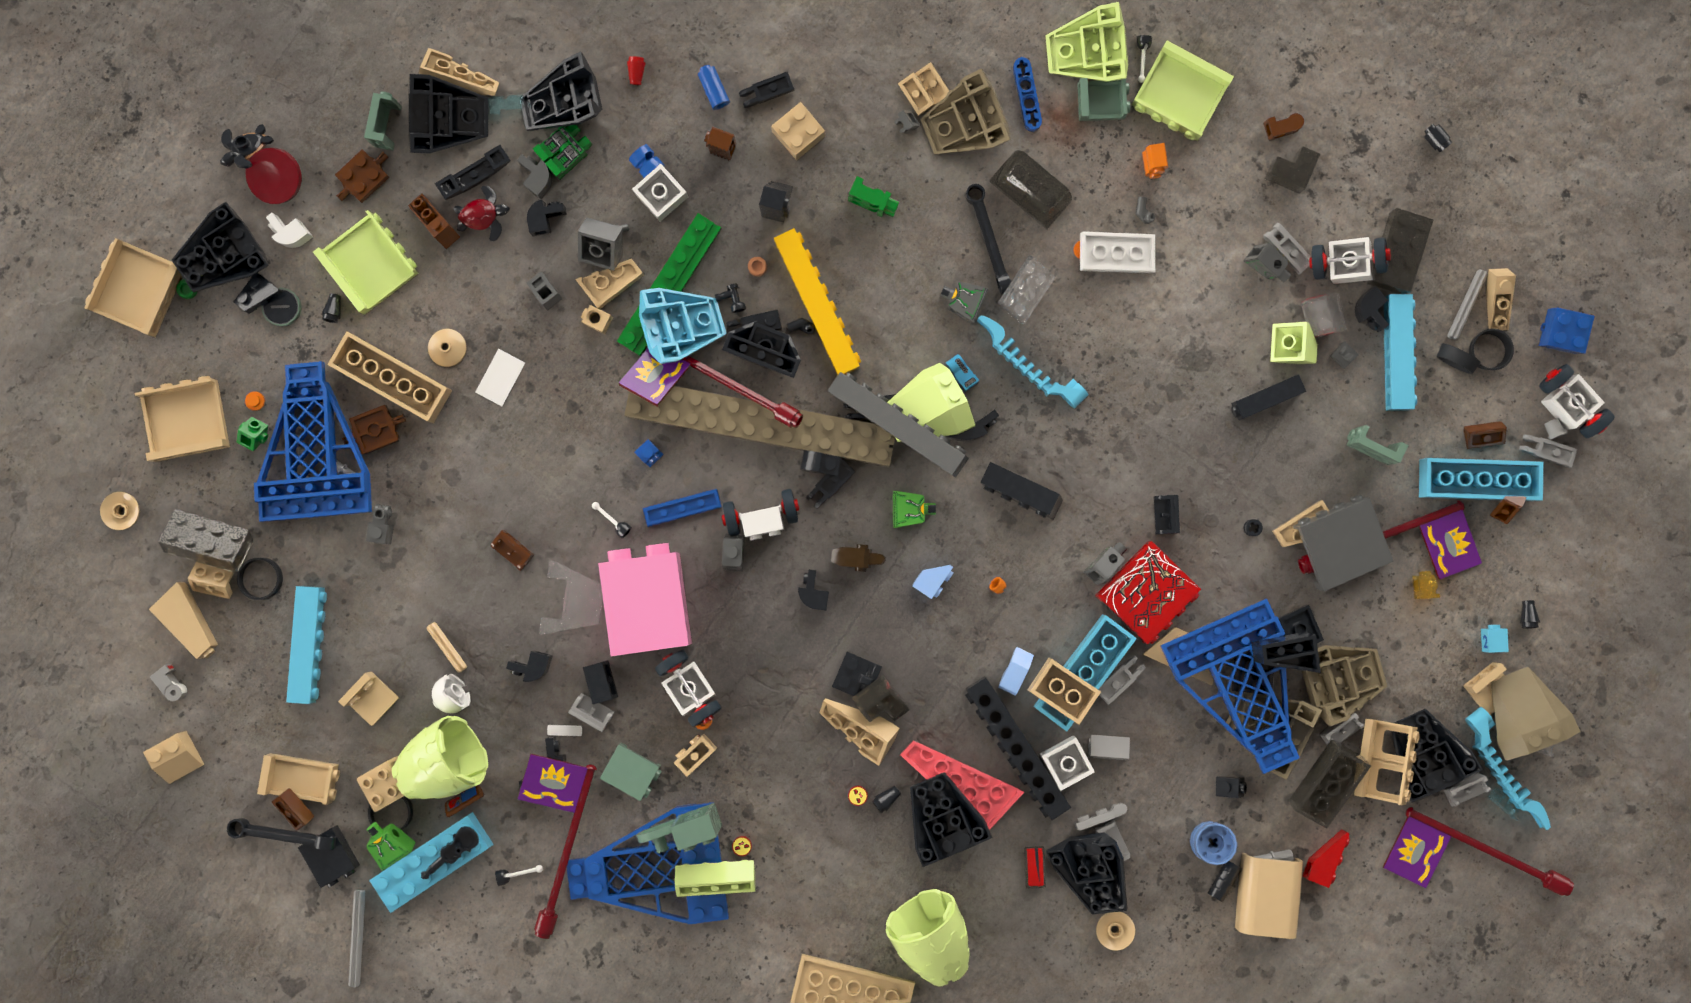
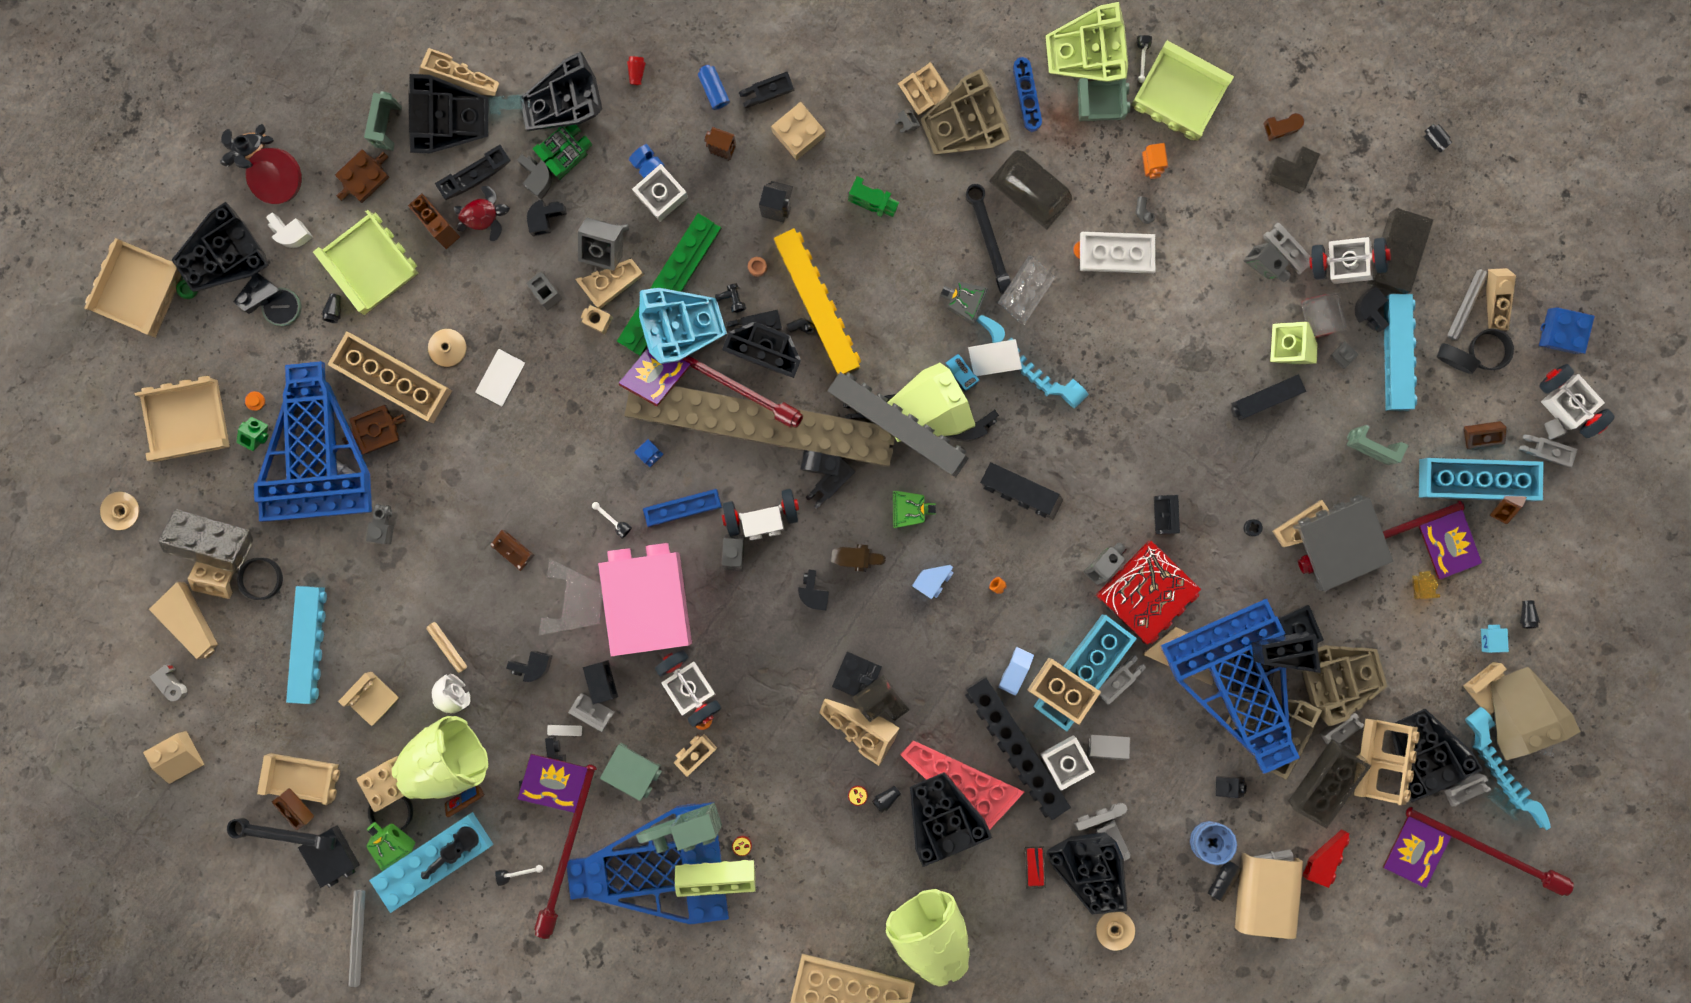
none -> white sticker [968,339,1022,376]

